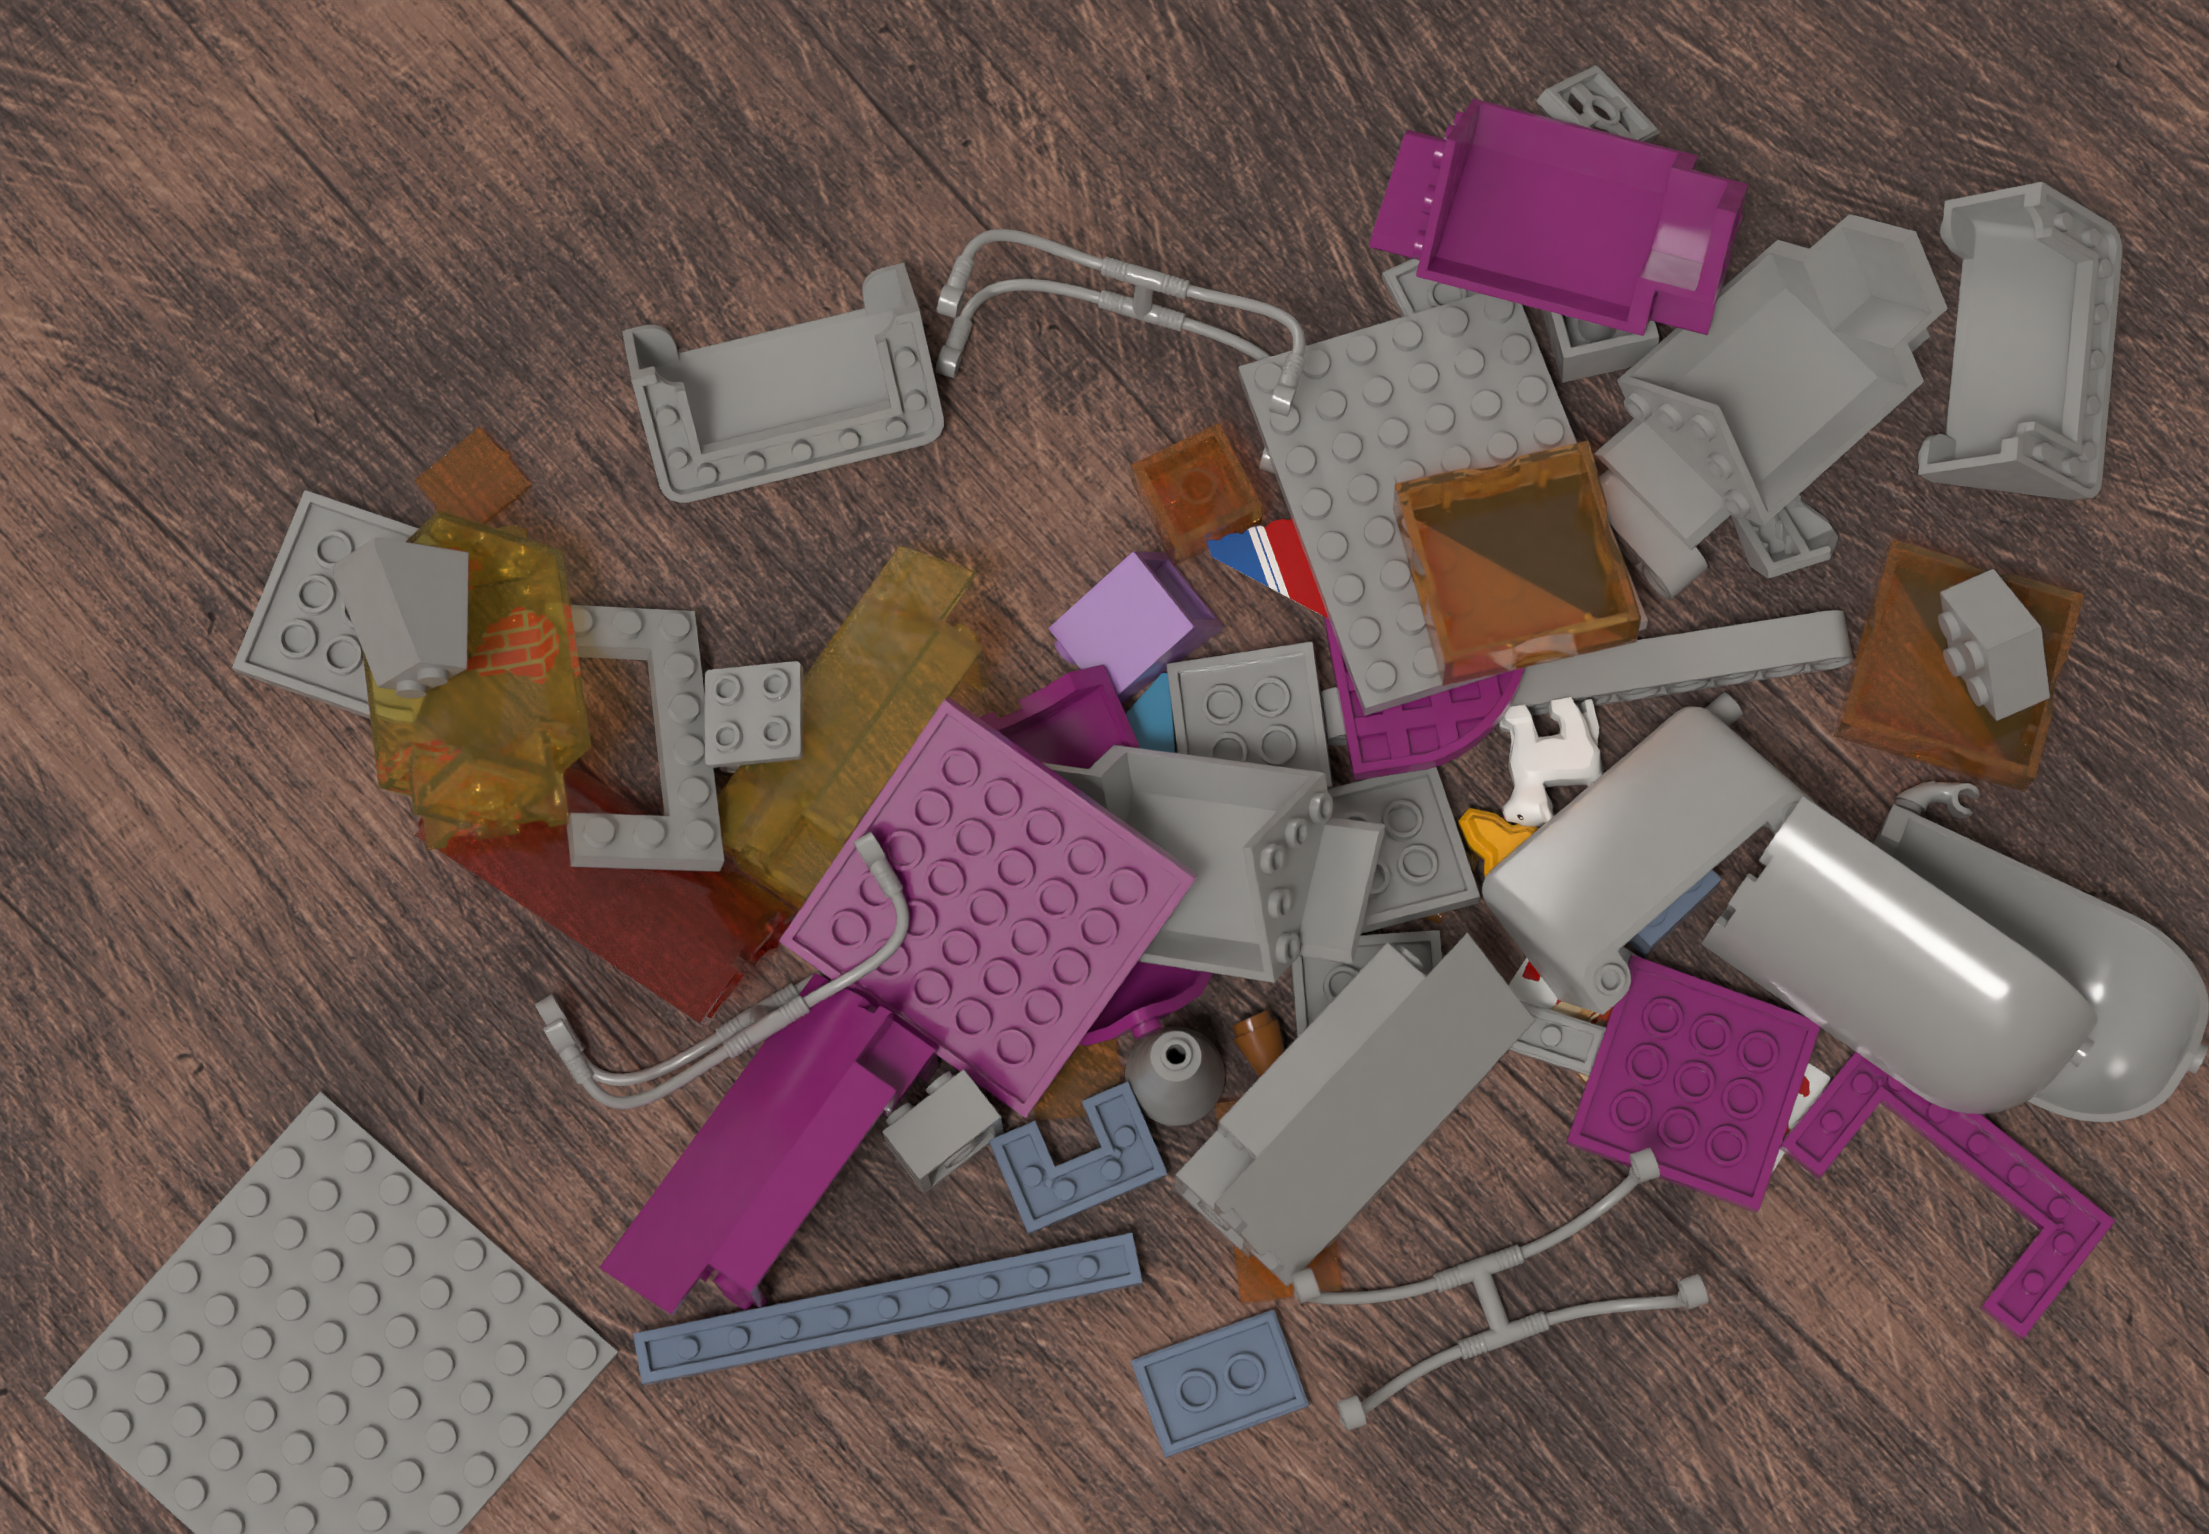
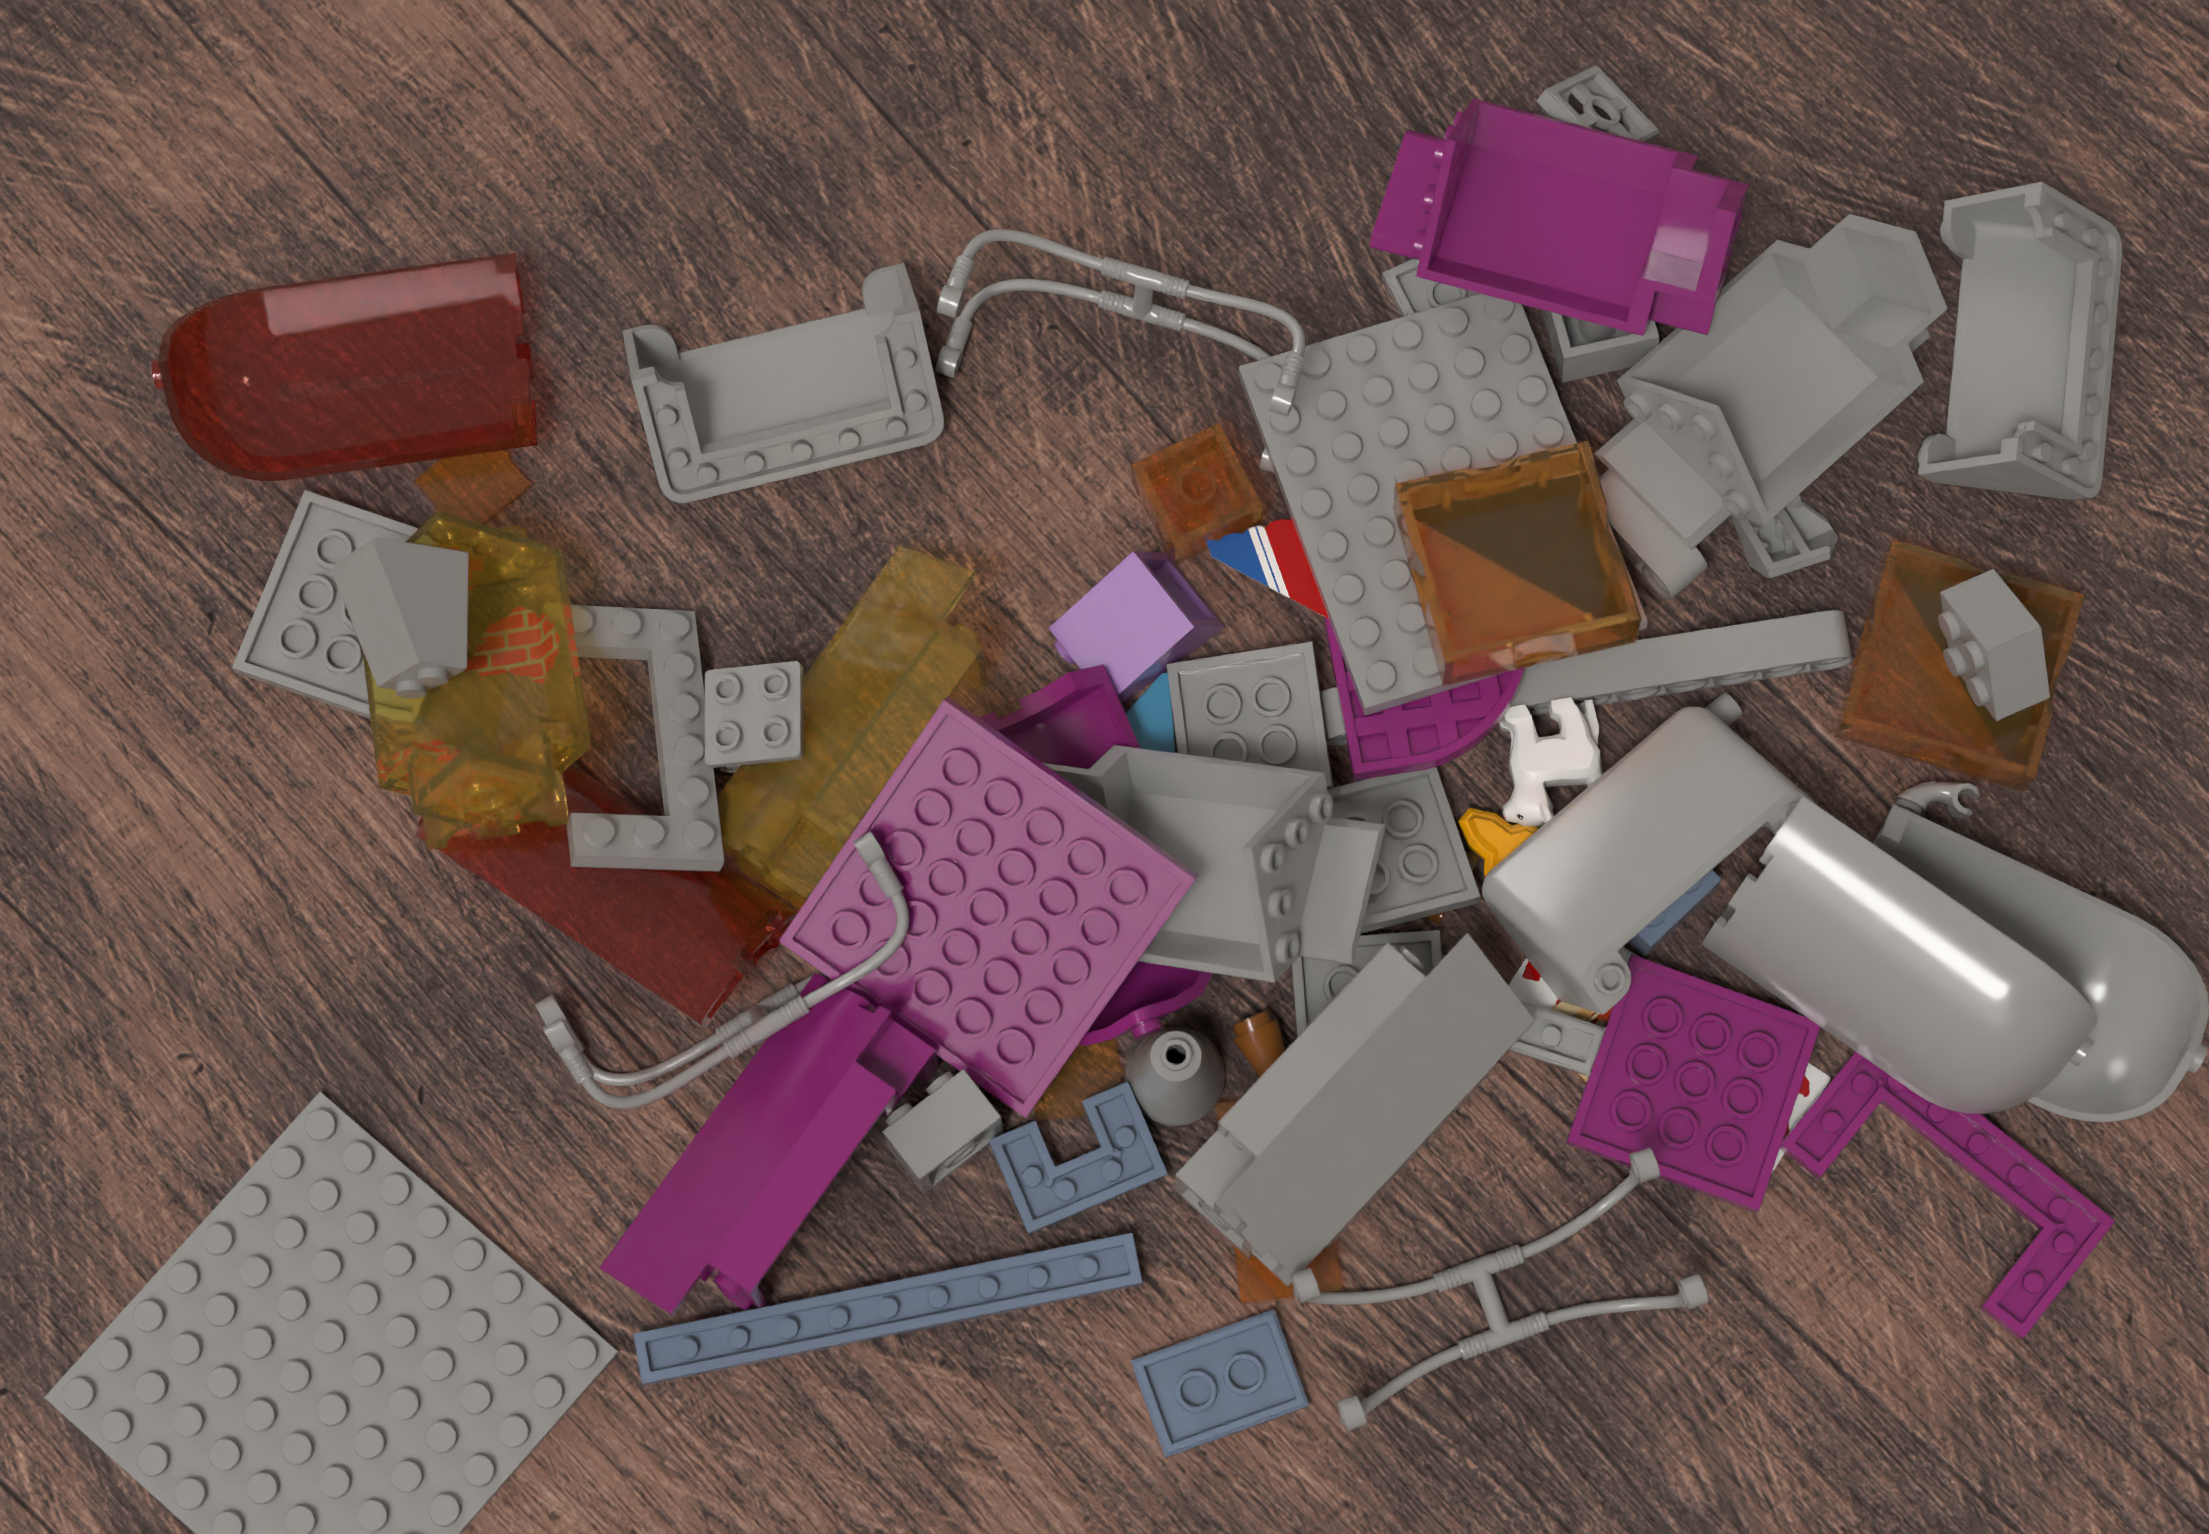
none -> clear red panel [151,253,538,481]

